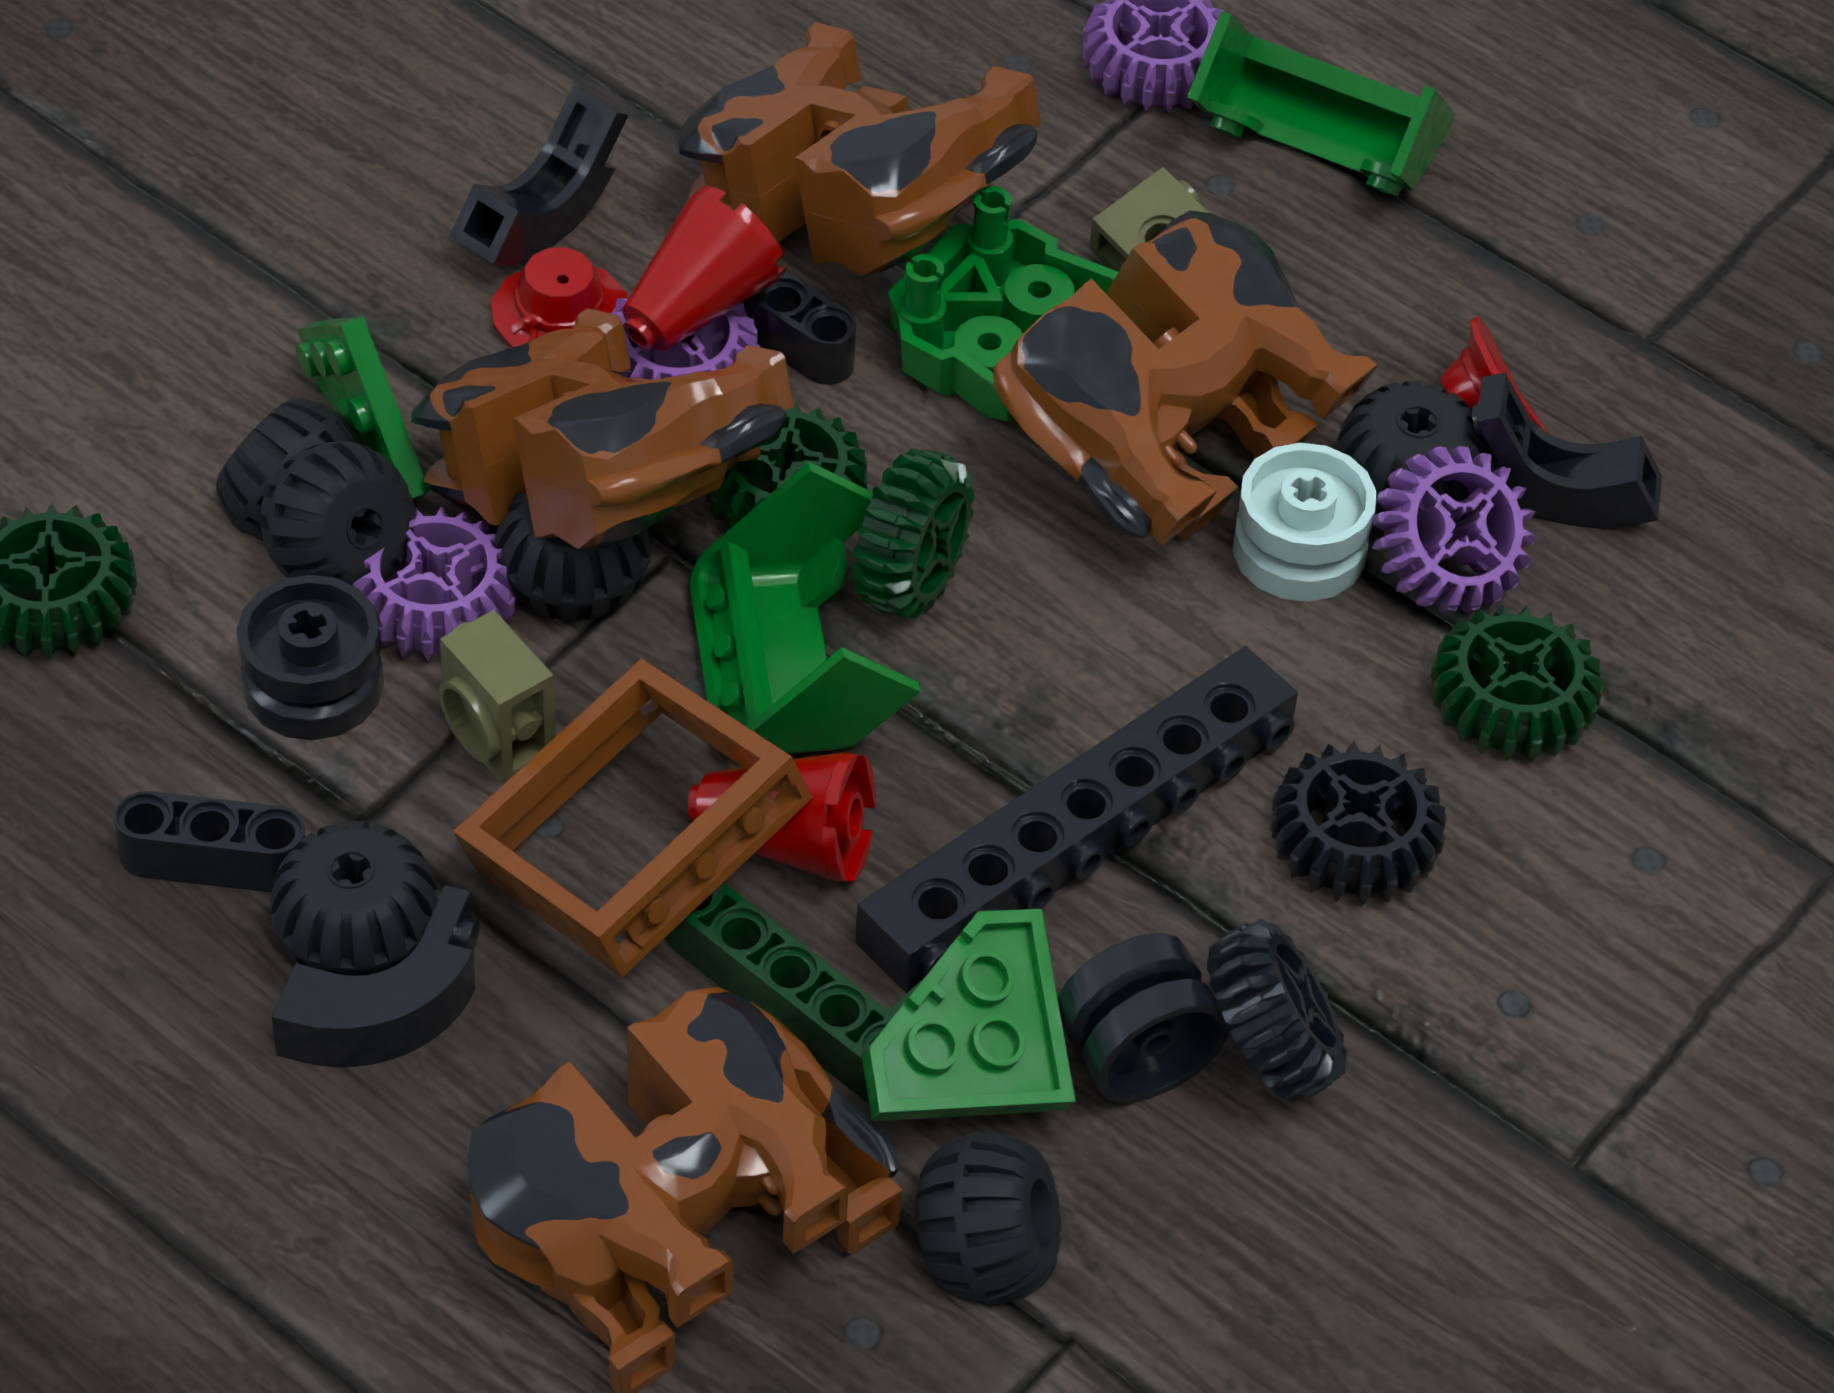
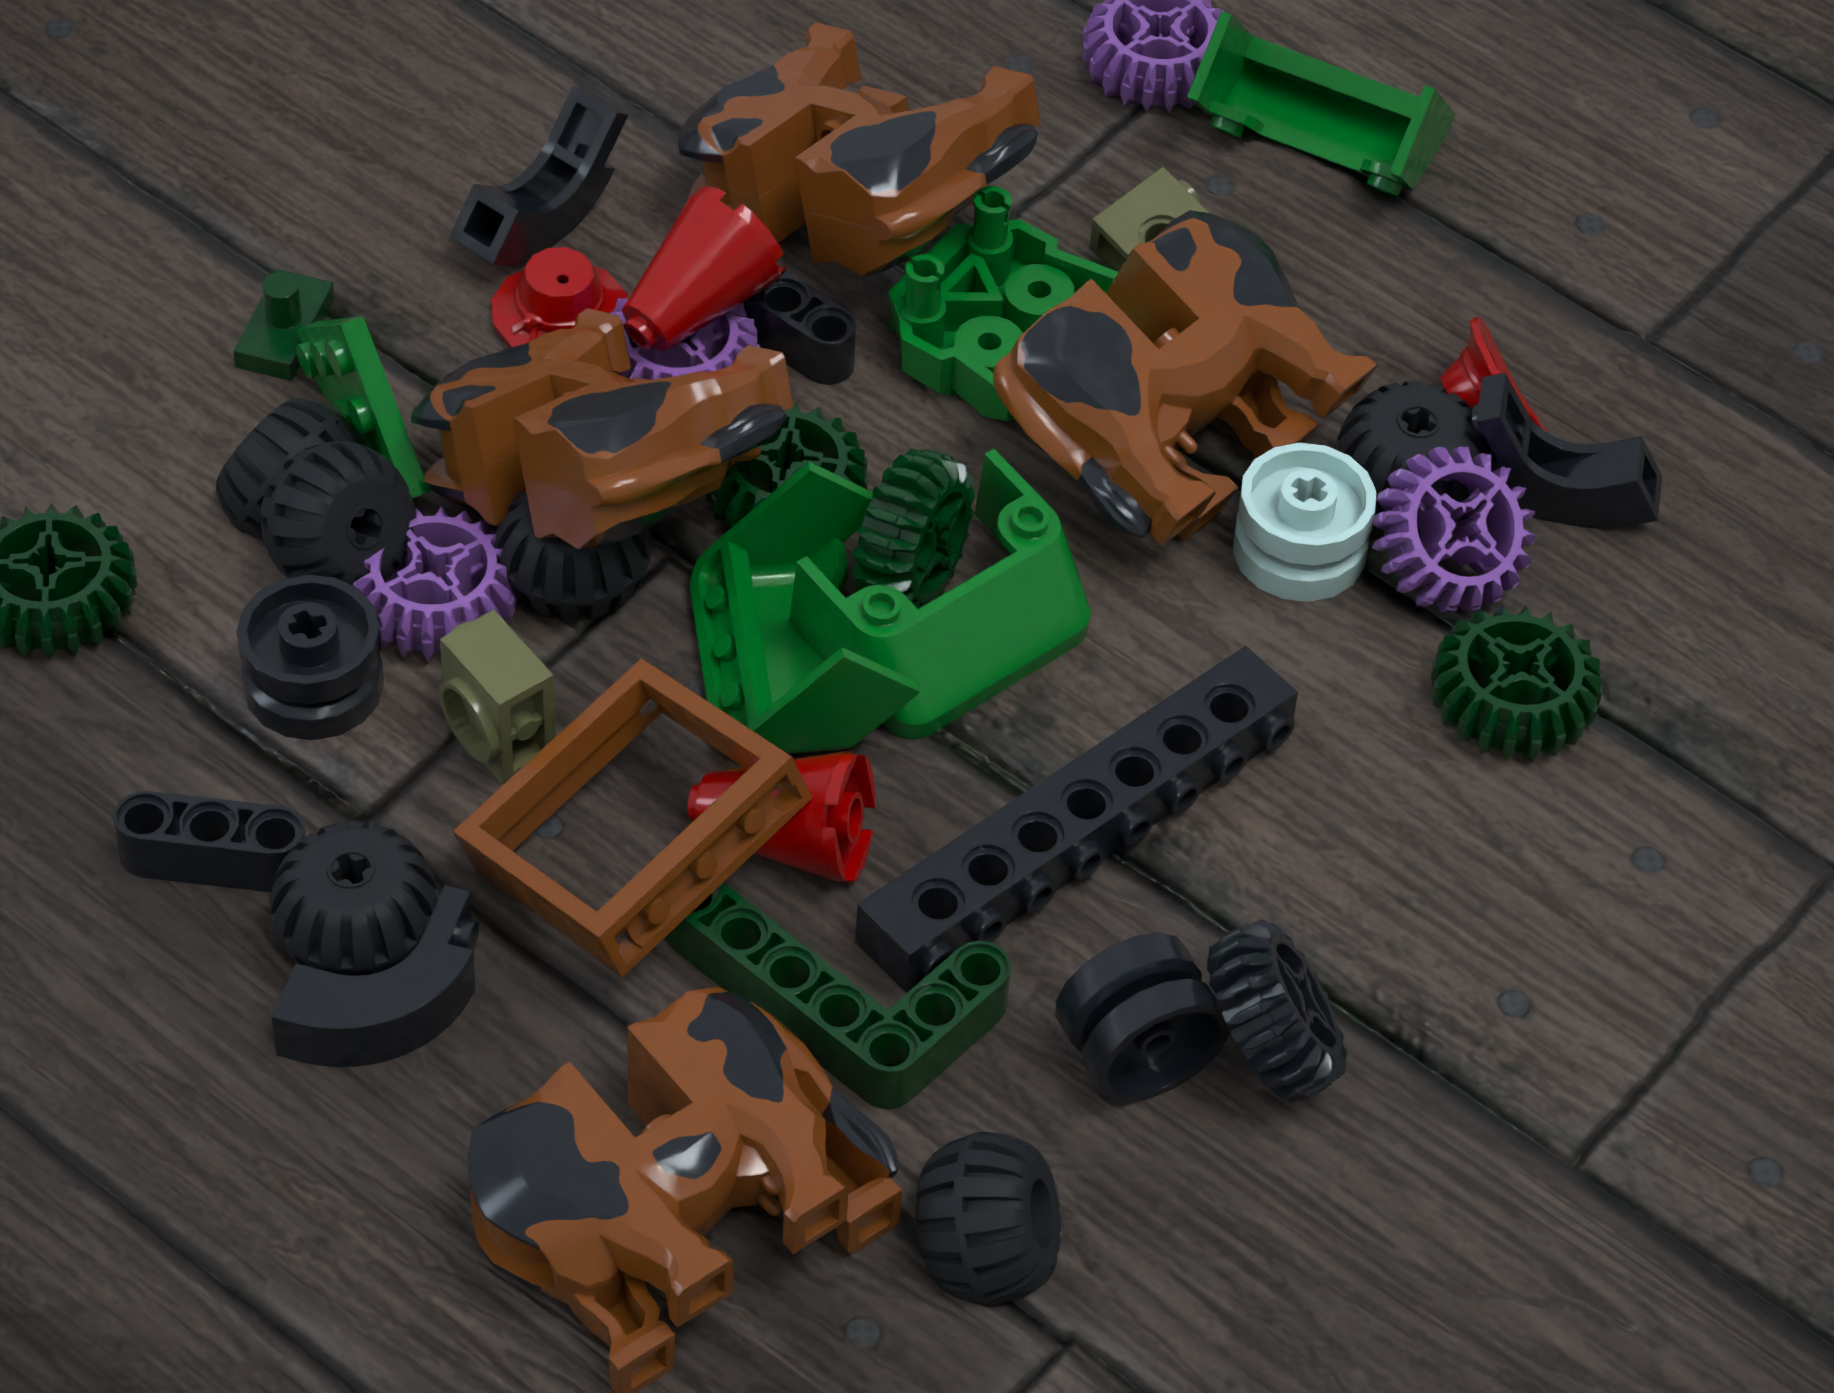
green plate [862,909,1075,1122] -> none
black gear [1270,741,1447,906] -> none
none -> dark green tile [233,269,335,381]
none -> green windscreen [789,448,1091,739]

